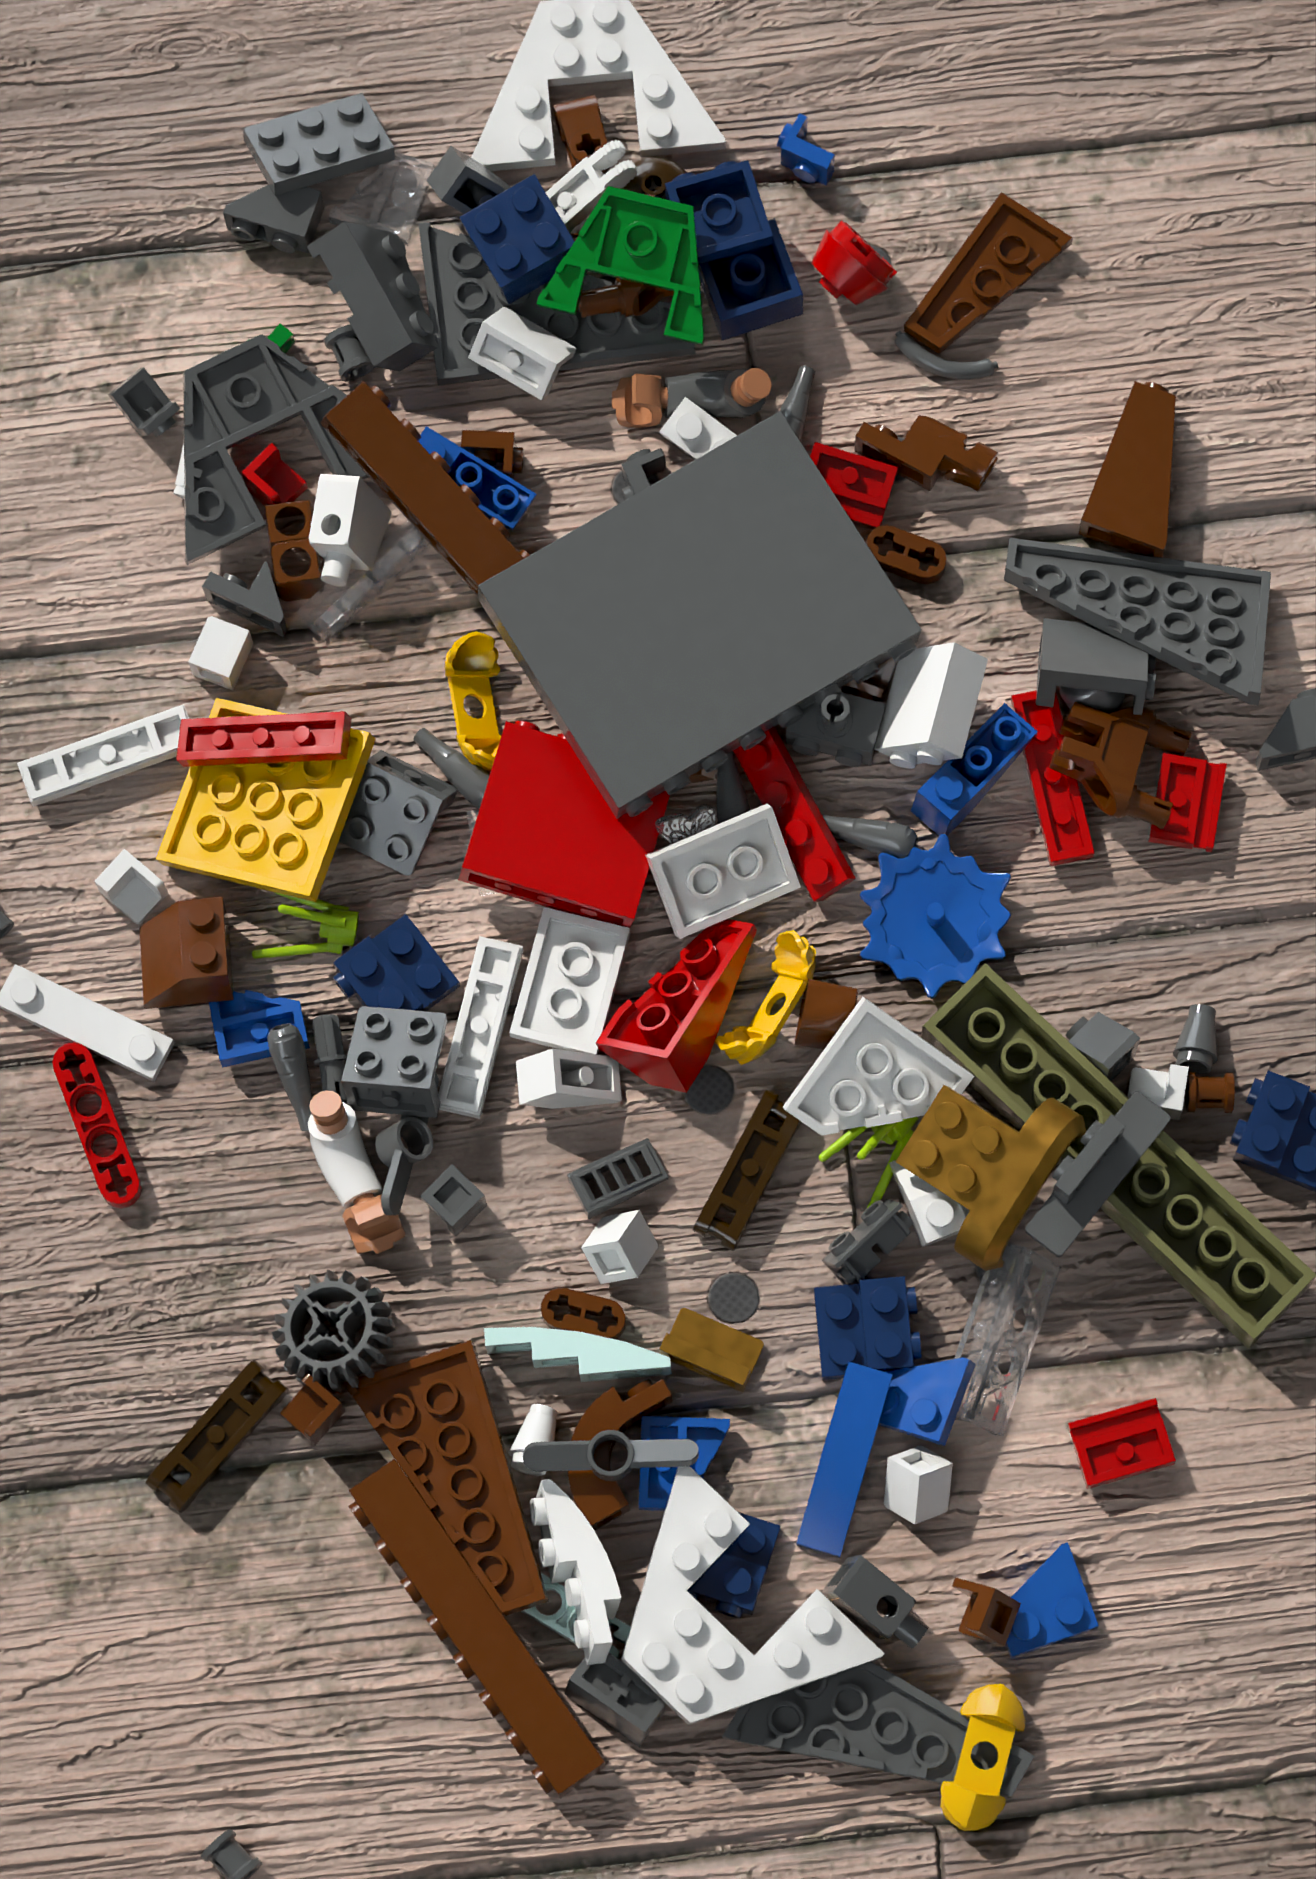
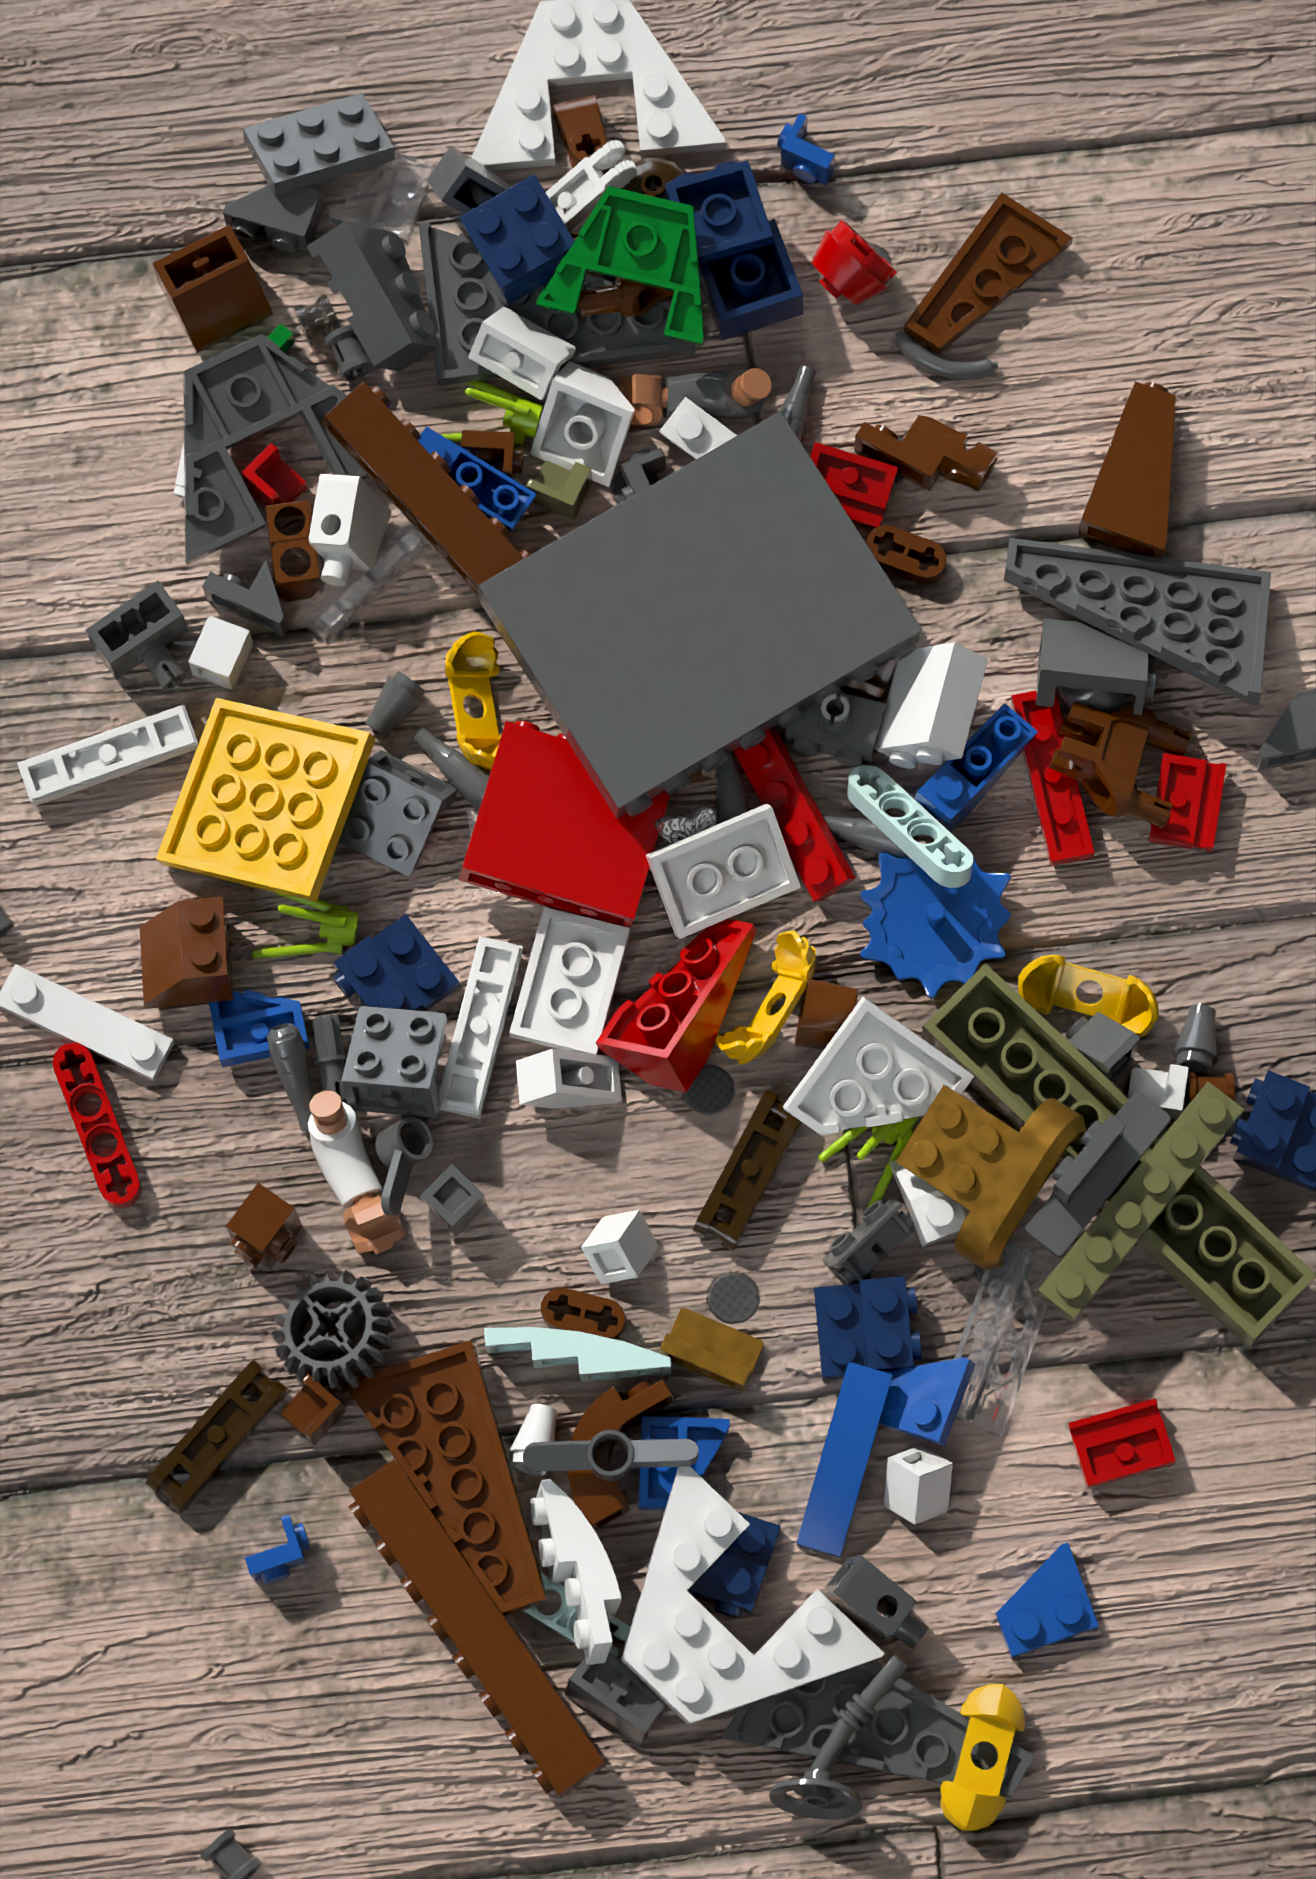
white panel [94,849,169,925] -> none
dark grey bracket [108,367,181,437] -> none
plate [176,711,352,767] -> none
dark grey slope [567,1138,669,1220] -> none
reddish brown panel [952,1577,1021,1647] -> none
none -> dark grey brick [85,581,189,691]
none -> reddish brown slope [152,224,273,353]
none -> reddish brown brick [225,1182,303,1270]
none -> blue bracket [245,1515,311,1584]
none -> clear smoke wheel [293,294,340,347]
none -> dark grey cone [365,671,426,738]
none -> lime plant [440,380,543,445]
none -> olive panel [526,461,593,520]
none -> white slope [530,361,635,487]
none -> dark grey dish [769,1655,908,1819]
none -> light aqua beam [847,765,973,888]
none -> yellow piece [1018,955,1159,1037]
none -> olive plate [1037,1081,1244,1322]

